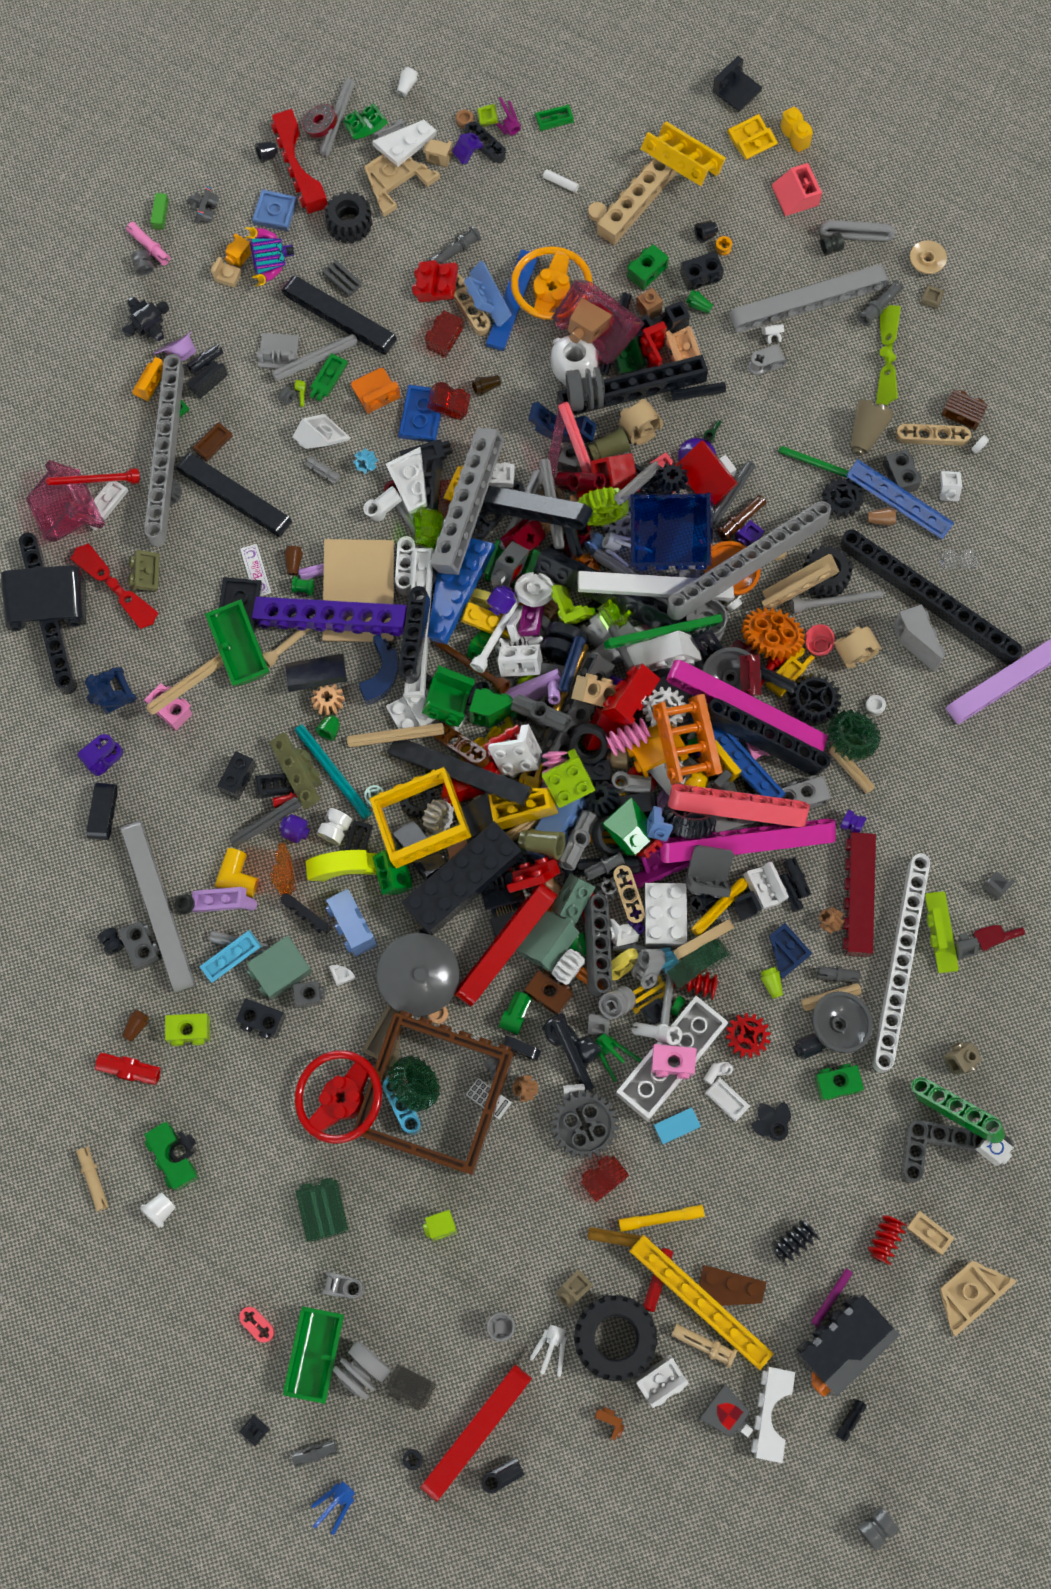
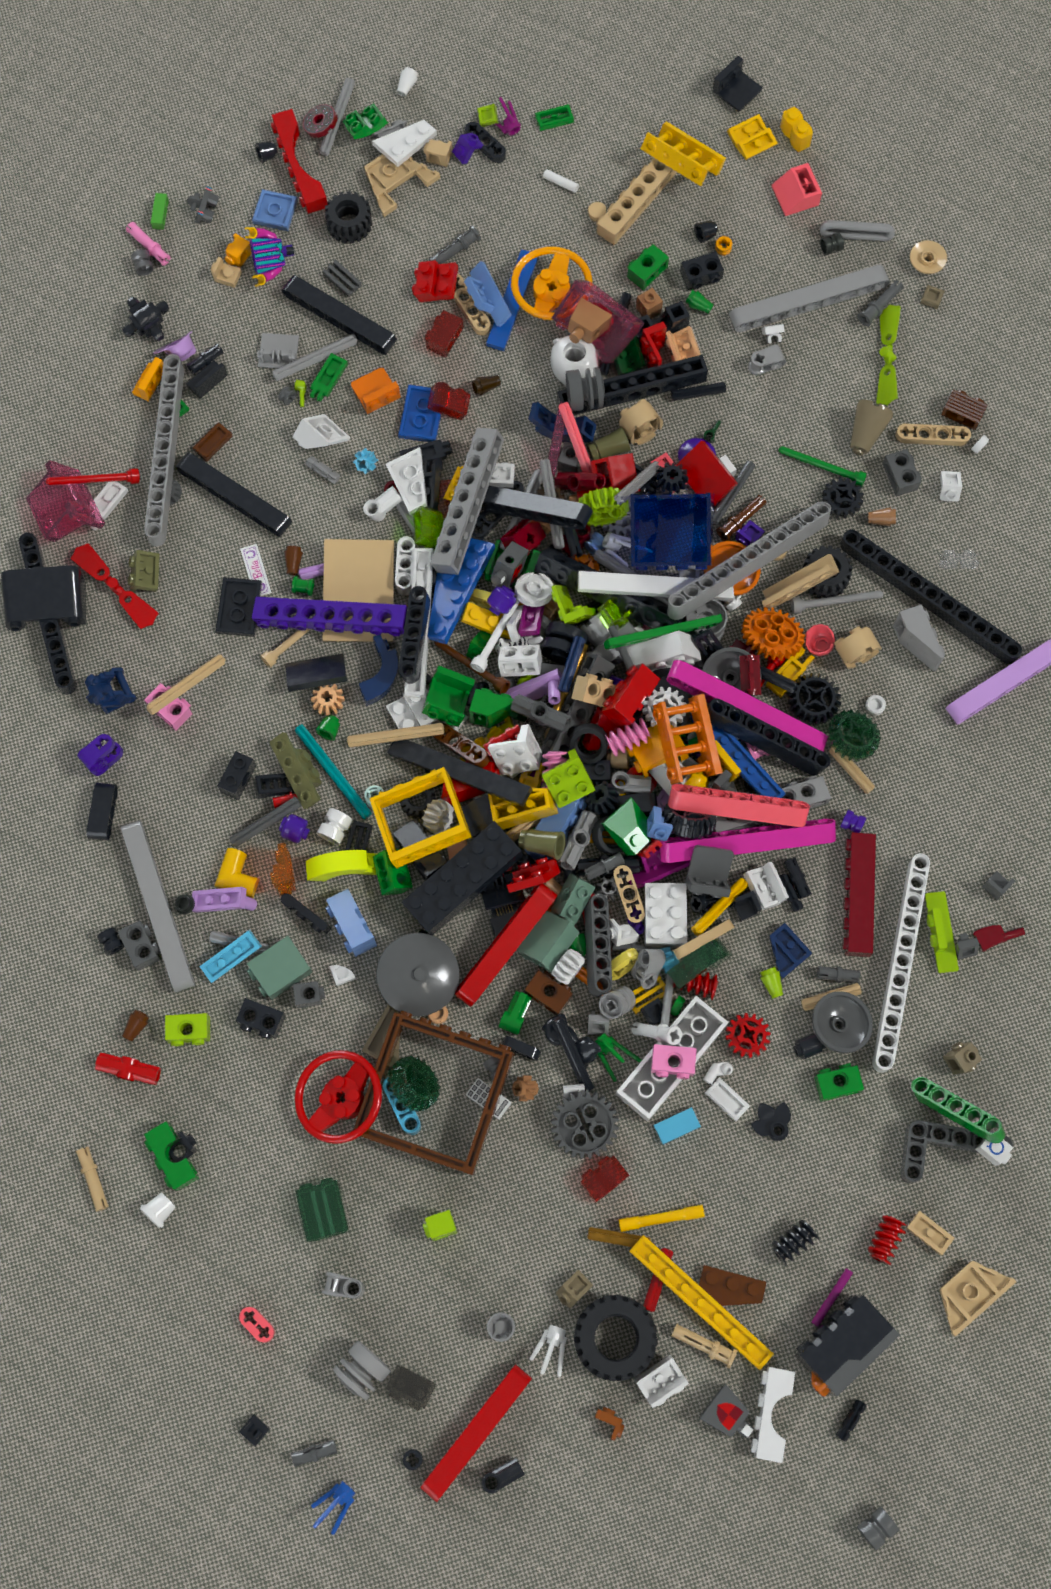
green container [205,599,270,687] -> none
green container [283,1306,344,1404] -> none
medium nougat tile [456,110,474,129] -> none
medium nougat gear [818,907,844,934] -> none
blue tile [846,459,954,539] -> none

